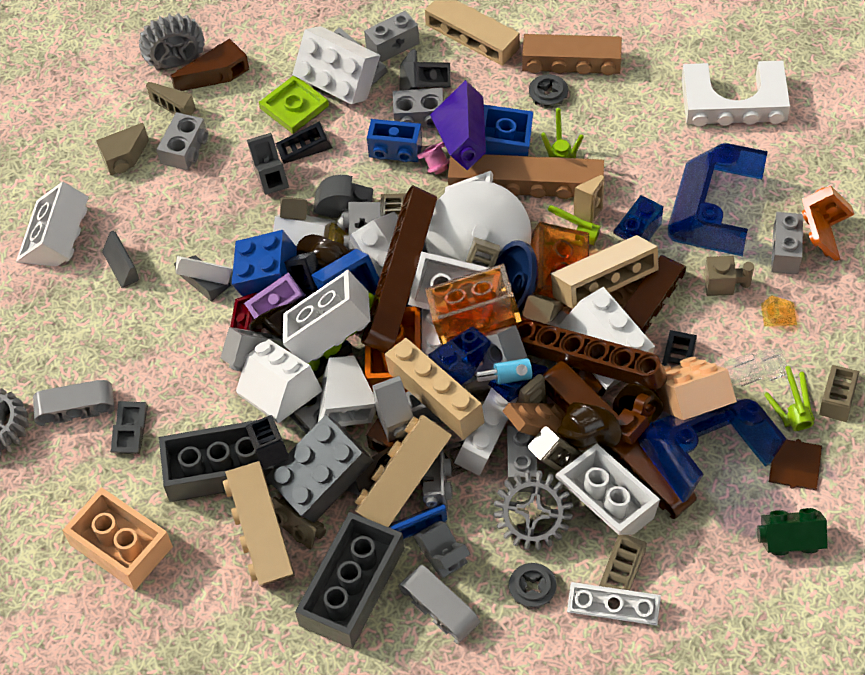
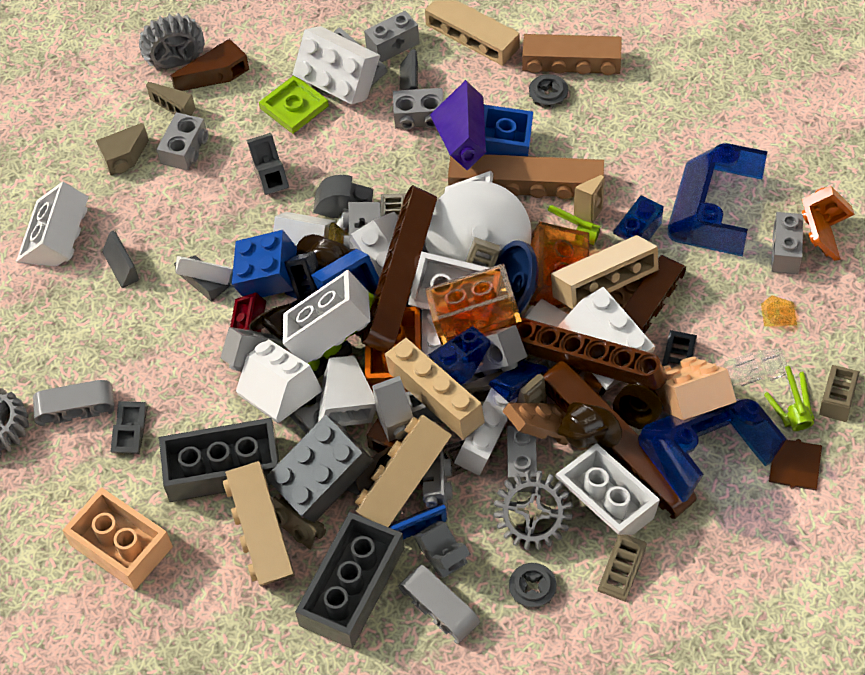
lavender slope [244,273,306,319] -> none
black slope [246,415,289,469] -> none
black slope [275,121,333,164] -> none
dark tan slope [280,197,308,220] -> none
blue brick [367,119,423,163] -> none
dark grey slope [403,62,451,87] -> none
bright pink brick [417,141,450,175] -> none
medium azure piece [476,358,532,385] -> none
dark tan slope [523,294,564,324] -> none
dark tan slope [528,427,583,472] -> none
lime plant [541,108,584,158] -> none
white tile [567,582,661,626] -> none
reddish brown plate [616,393,656,445] -> none
white arch [682,61,790,126] -> none
dark tan brick [704,256,754,296] -> none
dark green brick [757,508,828,556] -> none

